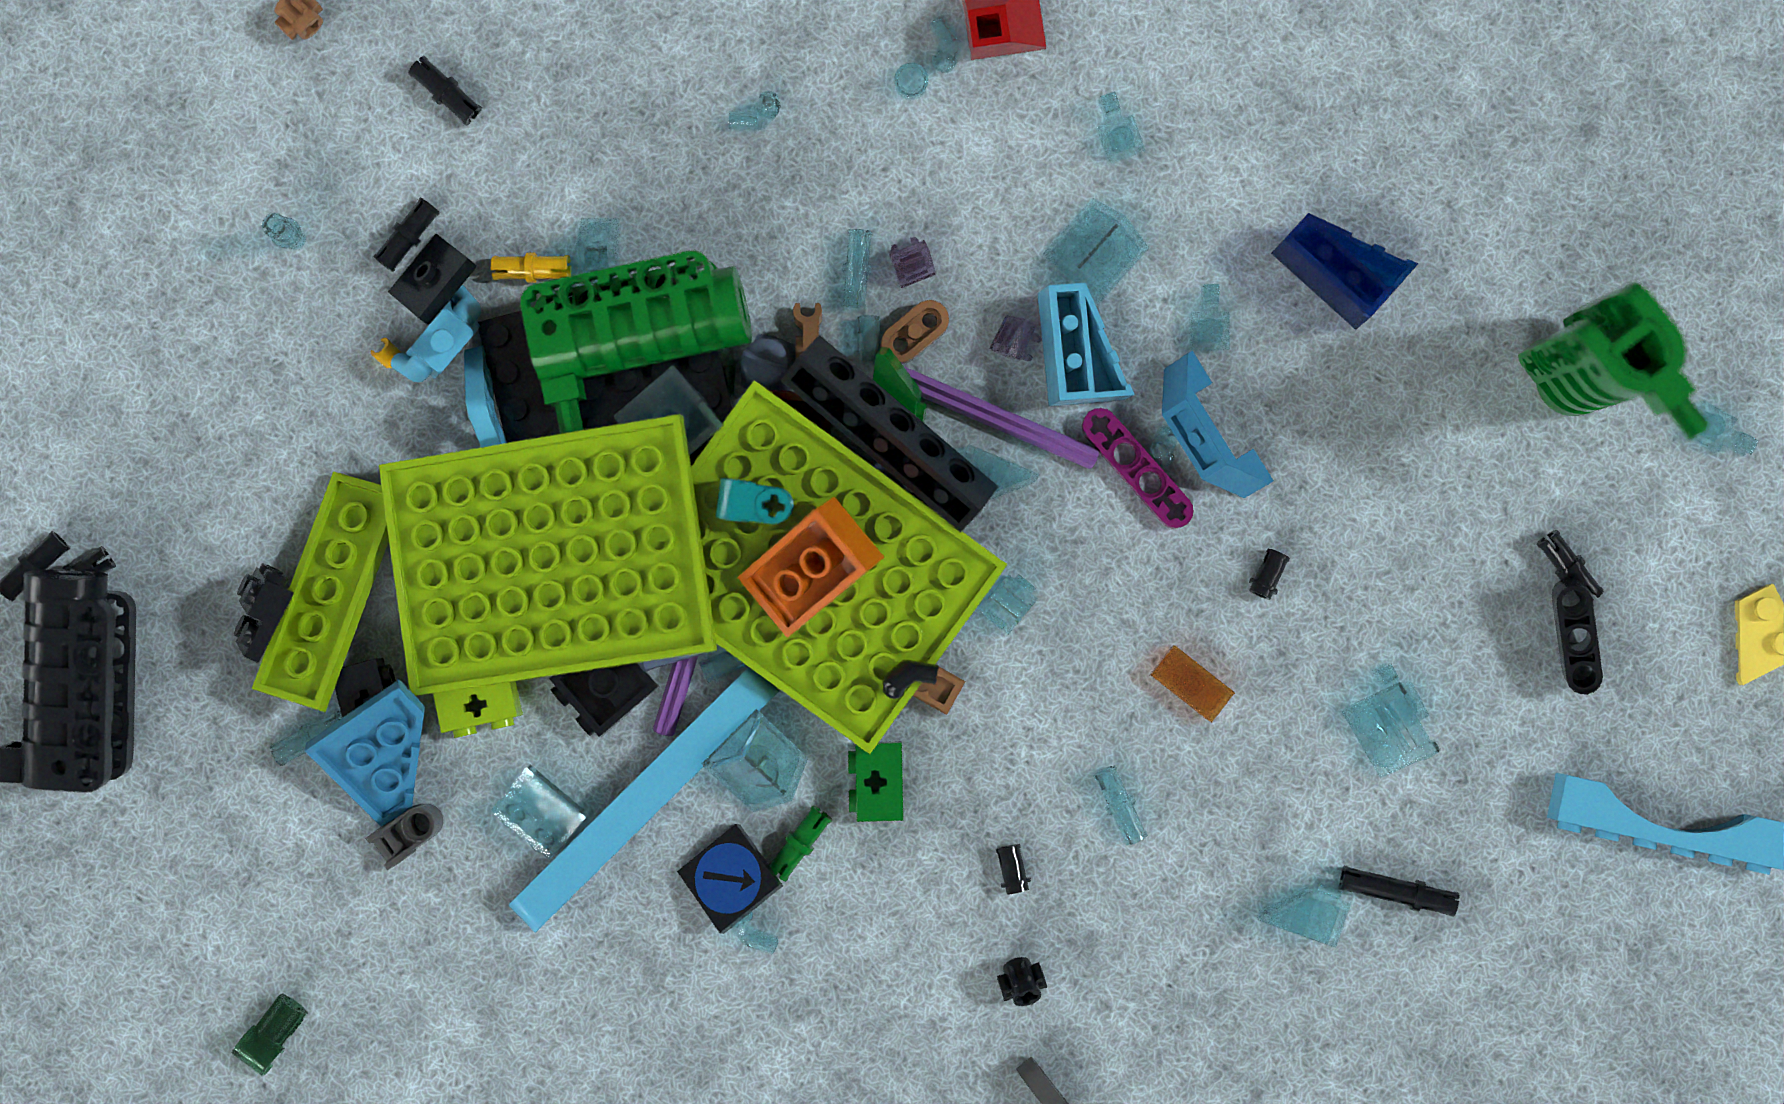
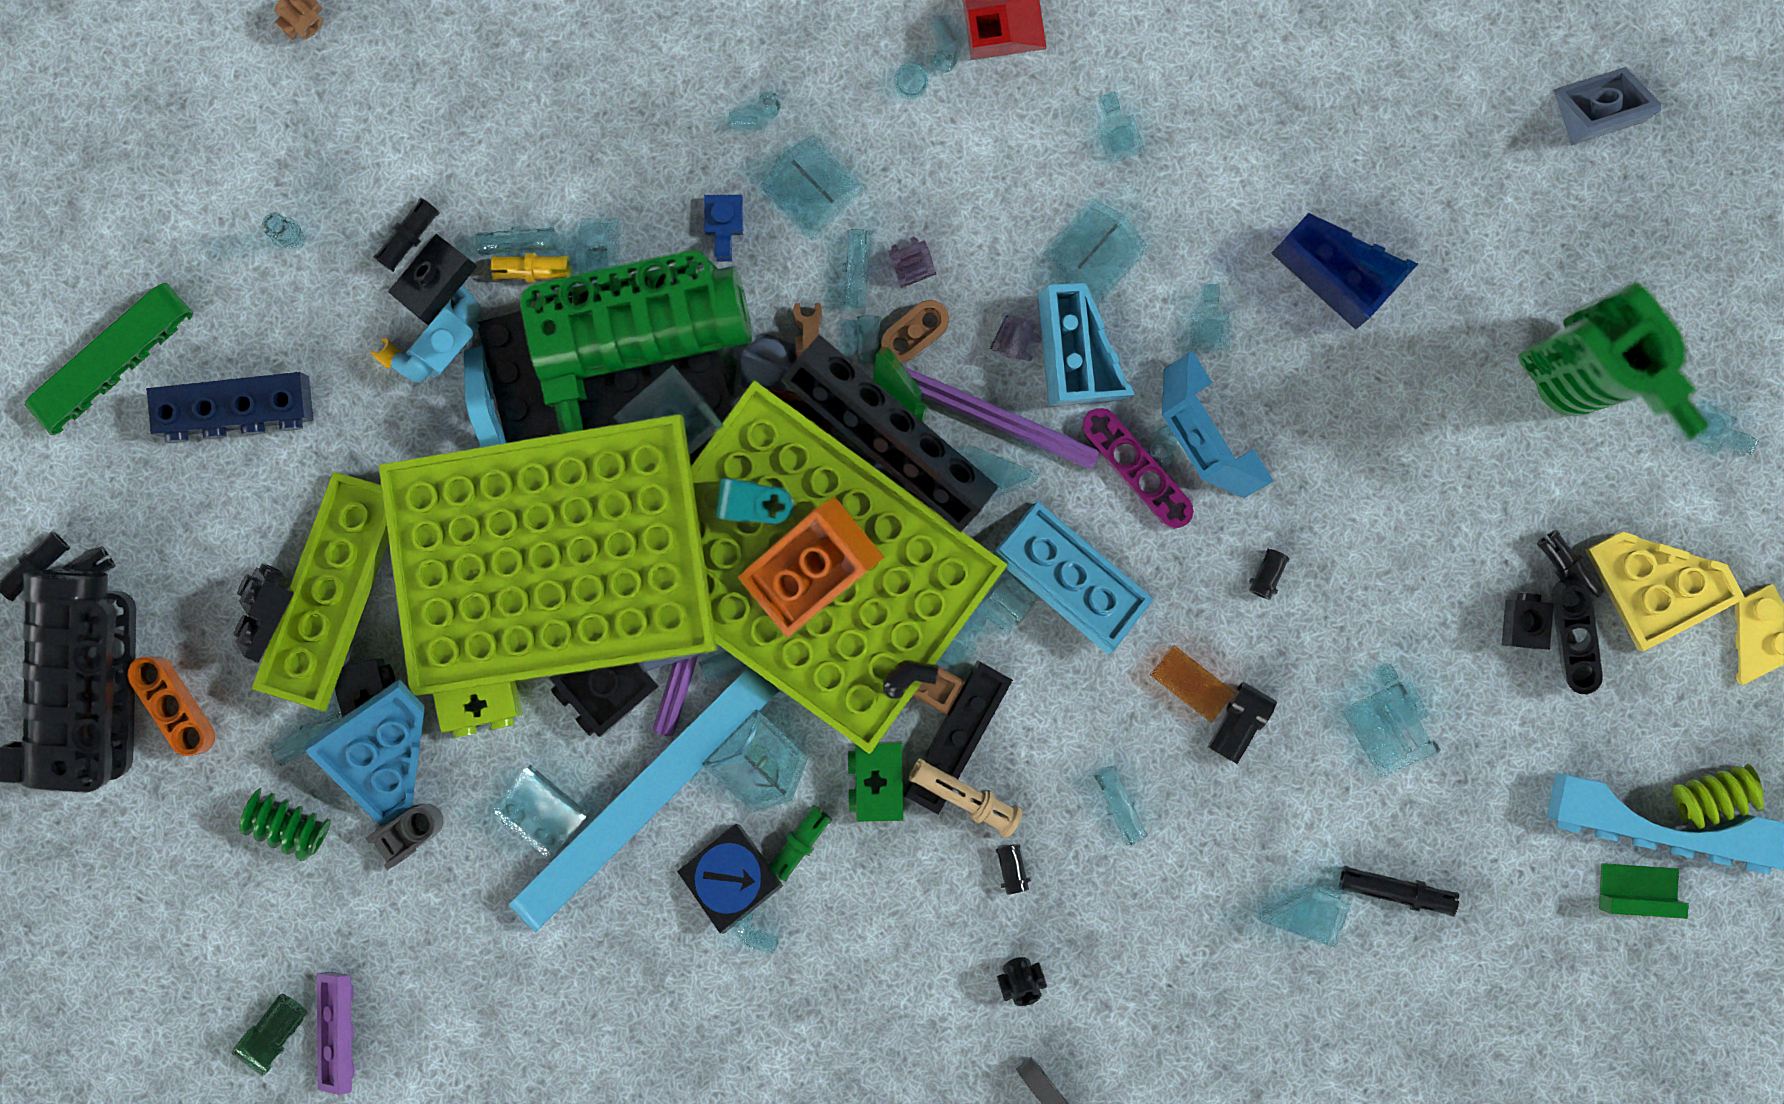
black pin [408,56,482,126] -> none
none -> green beam [25,283,194,435]
none -> orange beam [128,657,215,756]
none -> dark blue brick [146,372,314,443]
none -> green piece [239,788,331,861]
none -> medium lavender plate [317,972,354,1095]
none -> clear light blue pin [477,226,557,256]
none -> blue plate [704,195,743,262]
none -> clear light blue slope [759,134,866,241]
none -> black plate [903,660,1013,815]
none -> tan pin [909,759,1023,838]
none -> clear light blue plate [936,616,986,678]
none -> medium azure tile [993,501,1154,655]
none -> black piece [1207,681,1277,764]
none -> black brick [1501,593,1554,650]
none -> sand blue slope [1554,67,1661,145]
none -> light yellow plate [1585,531,1746,652]
none -> green panel [1599,863,1689,919]
none -> lime piece [1672,763,1764,830]

